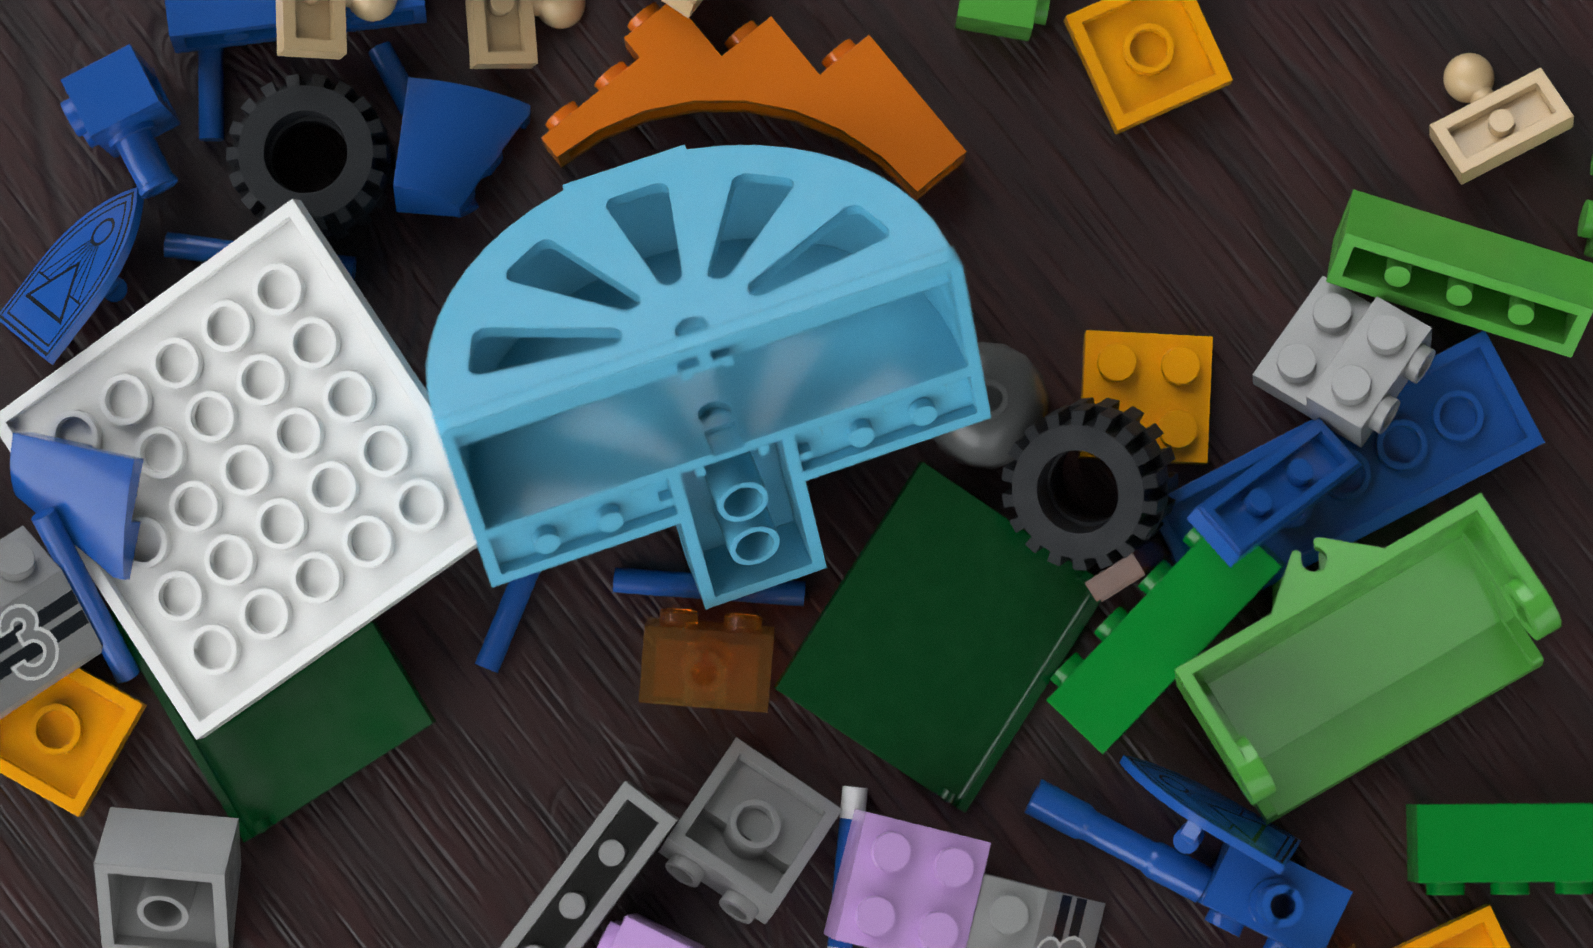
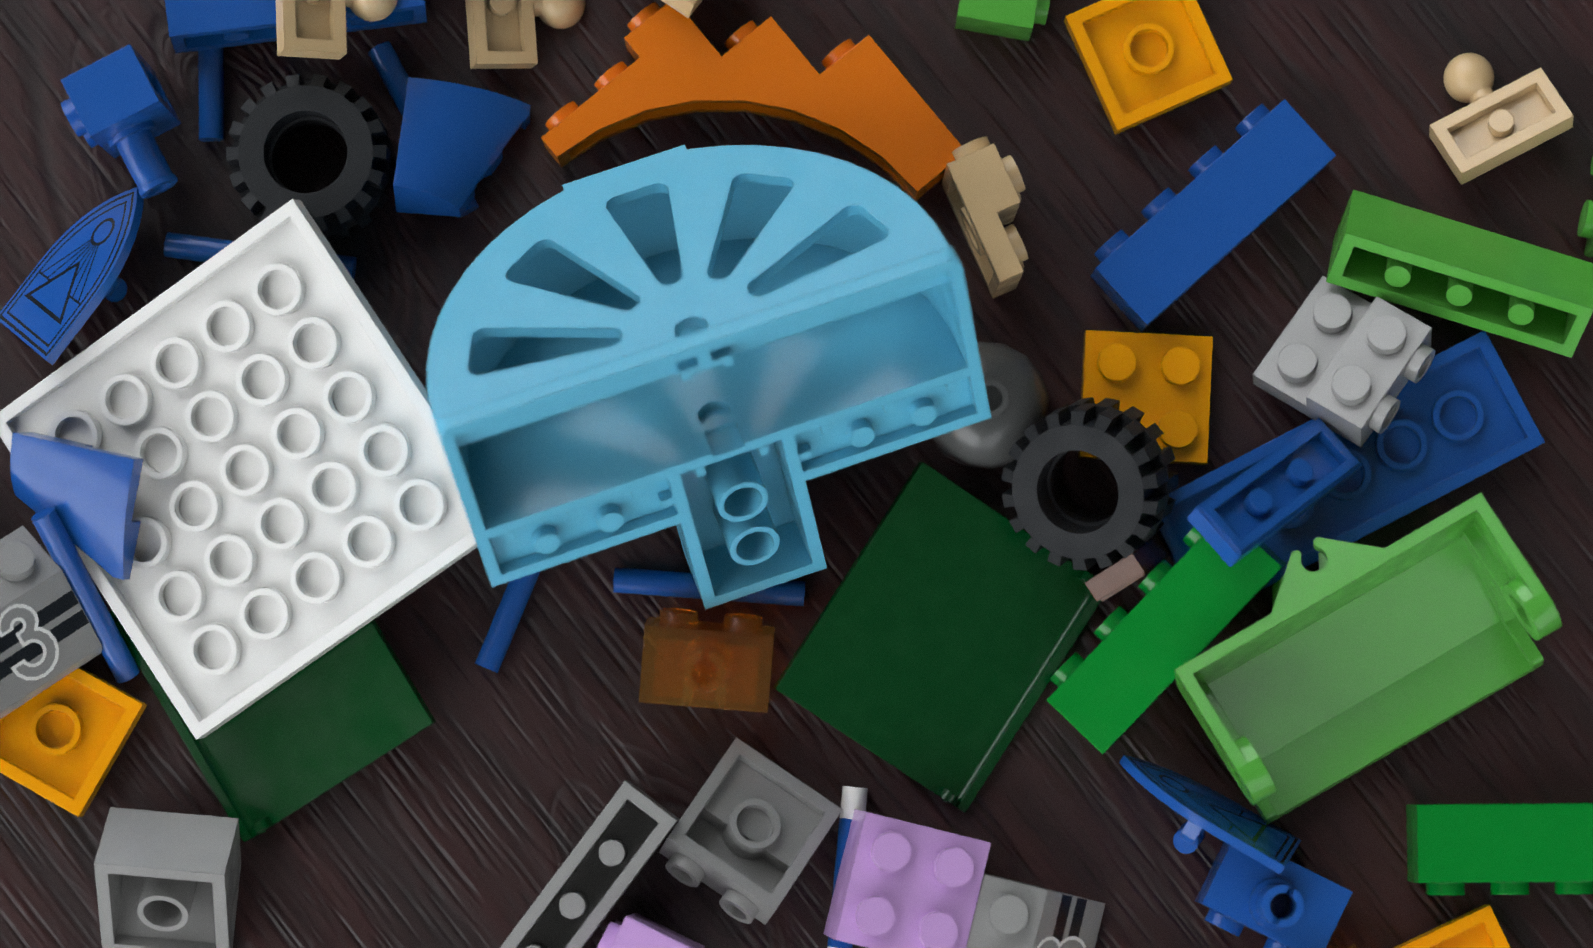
blue piece [1024,779,1213,903] -> none
none -> tan plate [942,136,1028,299]
none -> blue brick [1090,99,1336,332]

